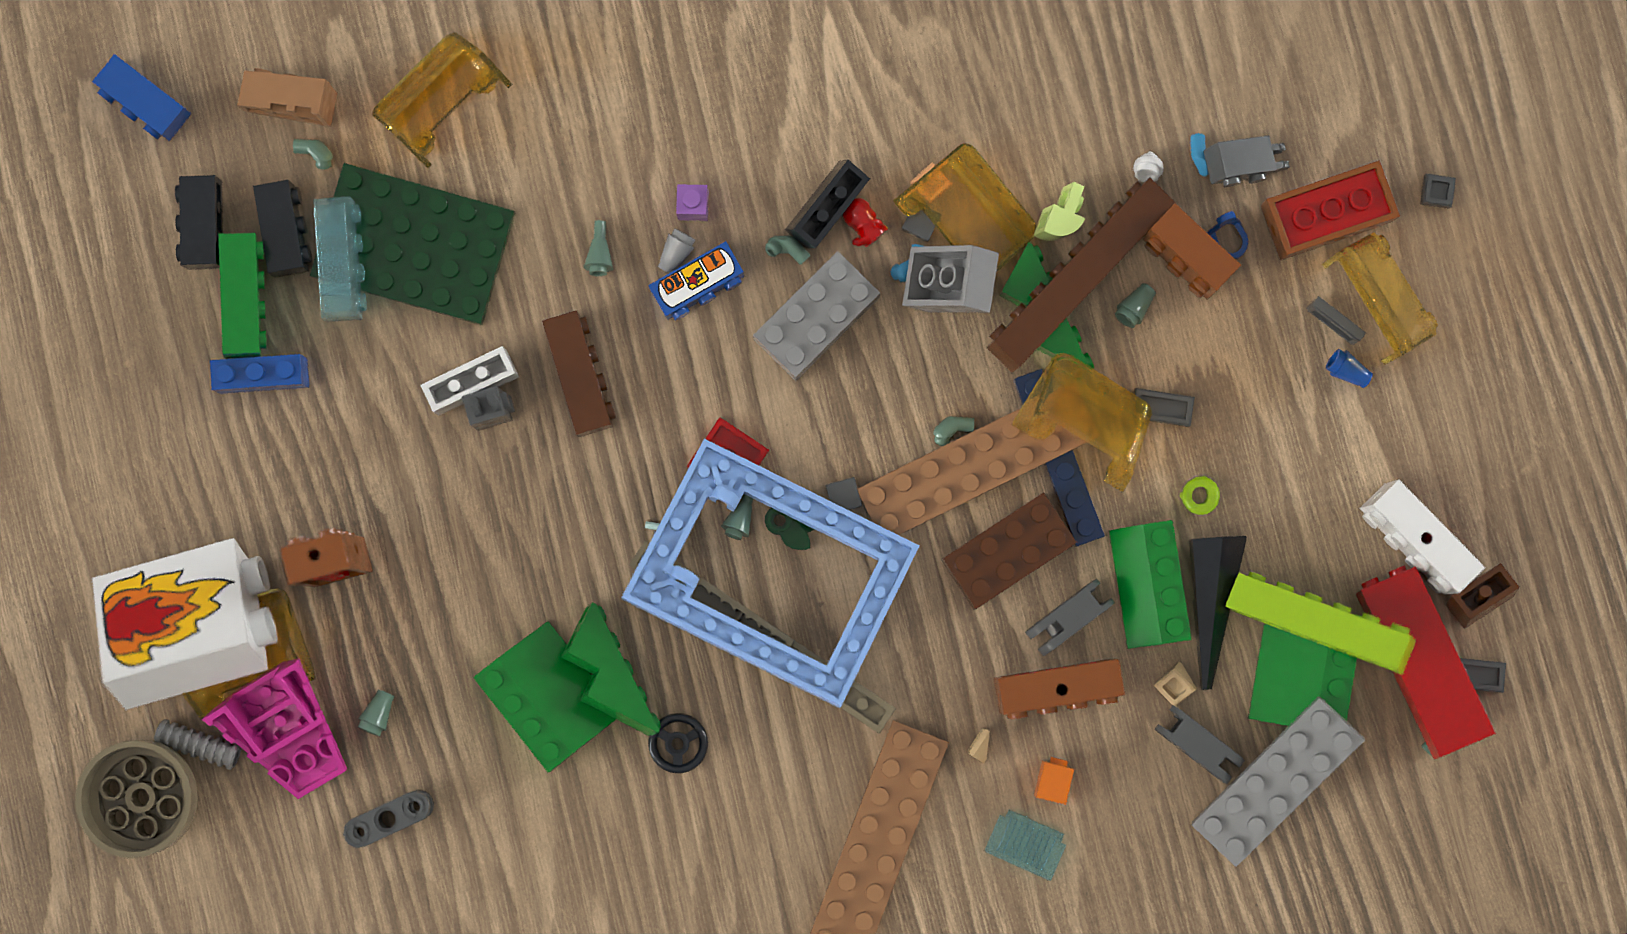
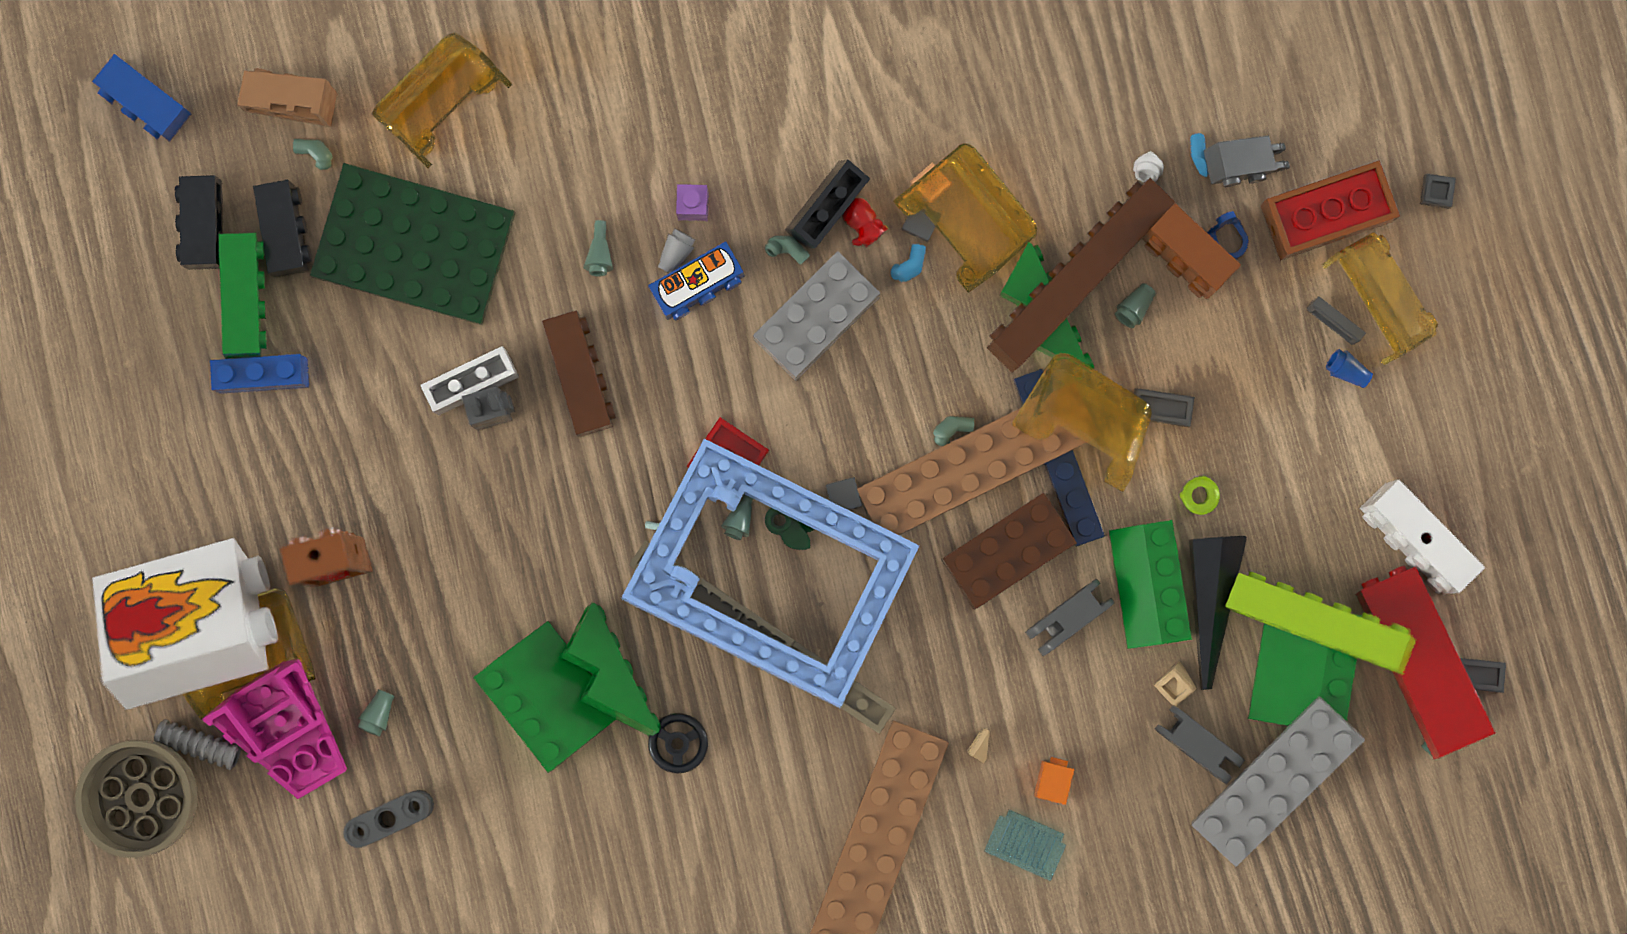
clear light blue brick [313,196,367,322] -> none
light grey brick [902,245,999,313] -> none
dark orange brick [994,659,1125,720] -> none
yellowish green brick [1033,182,1085,241] -> none
reddish brown brick [1446,563,1520,629] -> none

